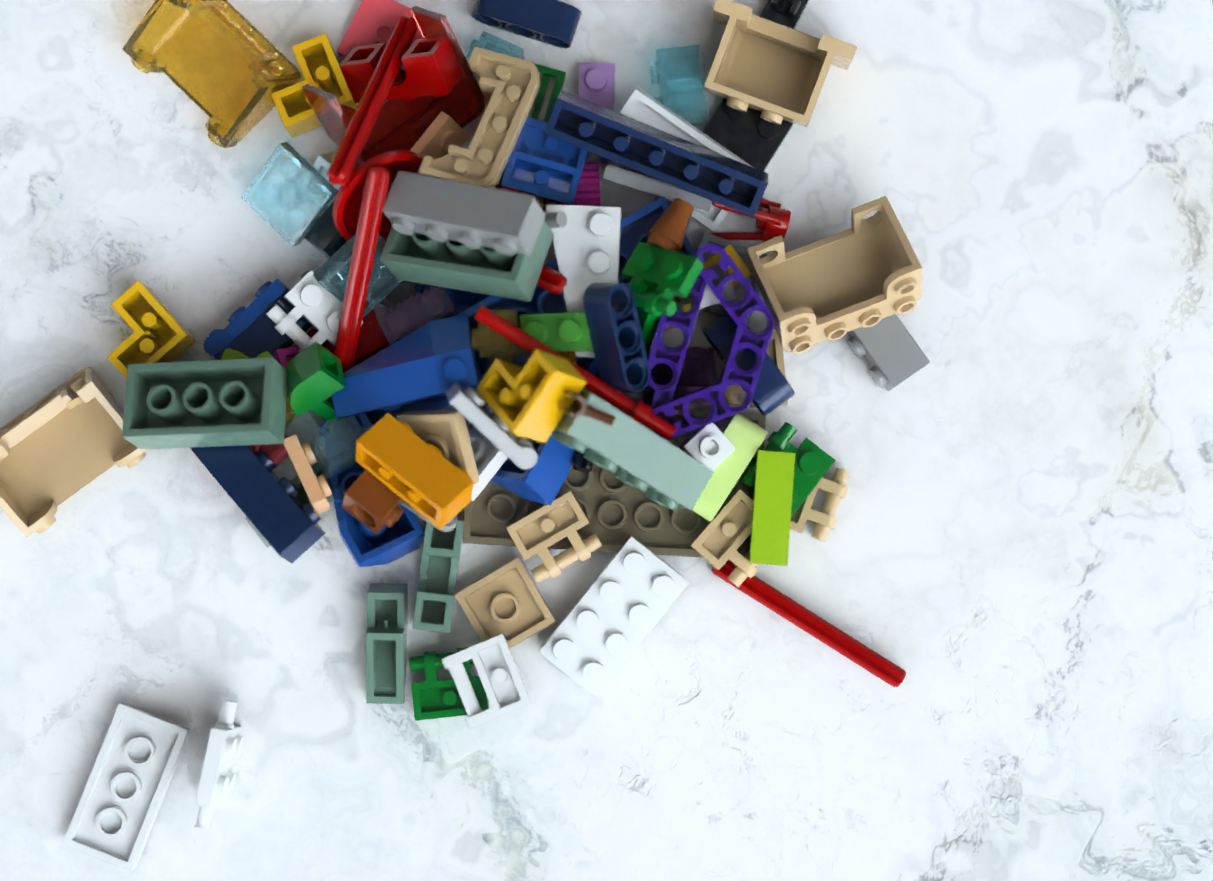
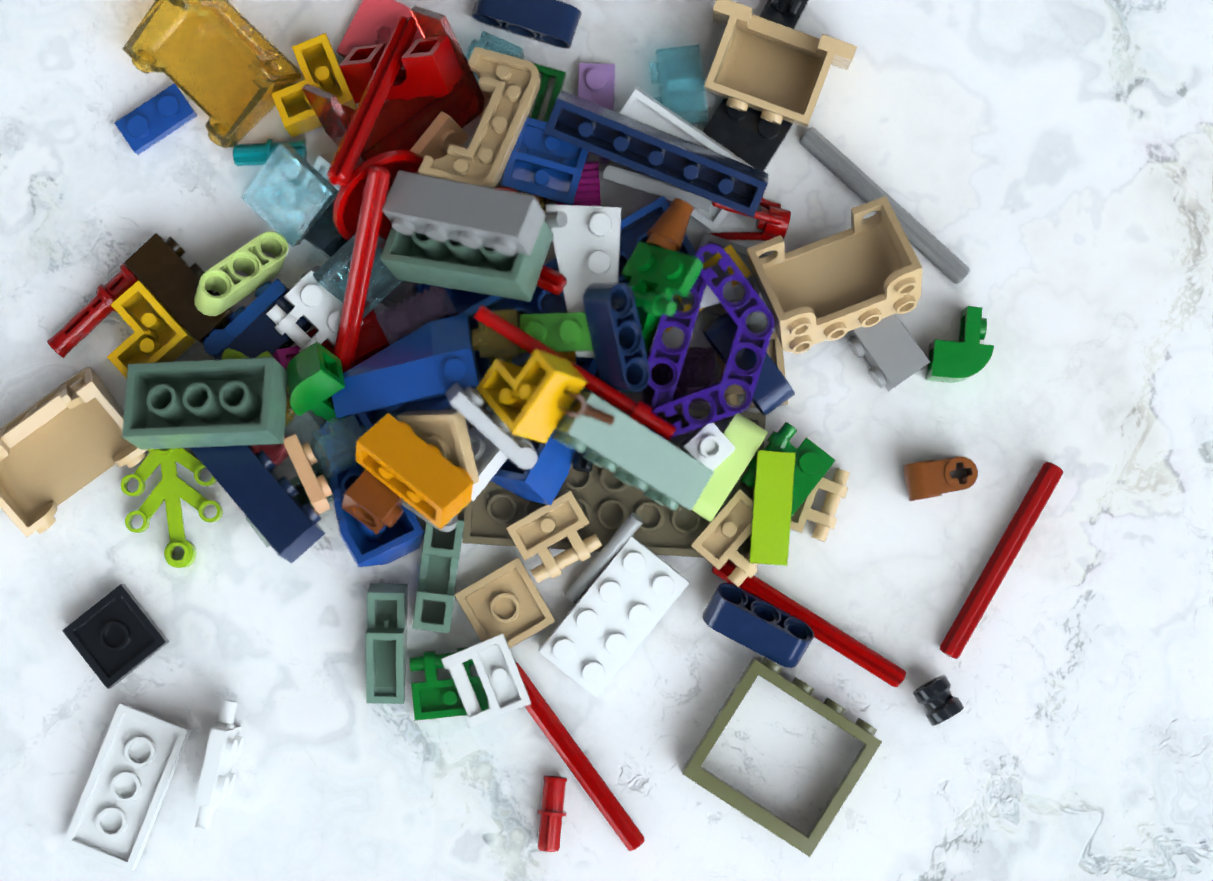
none -> red pin [47,263,140,358]
none -> black plate [62,584,169,689]
none -> blue plate [115,83,197,155]
none -> lime plant [120,448,223,568]
none -> dark brown brick [124,233,234,344]
none -> yellowish green beam [194,231,289,316]
none -> teal axle [233,139,307,168]
none -> red axle [515,662,645,851]
none -> red axle [537,776,567,852]
none -> light grey bar [565,512,643,603]
none -> olive window [681,657,882,857]
none -> dark blue beam [702,583,814,668]
none -> light grey axle [799,127,970,284]
none -> dark orange piece [902,457,978,501]
none -> black wheel [913,675,964,726]
none -> green brick [926,306,994,383]
none -> red axle [940,462,1063,659]

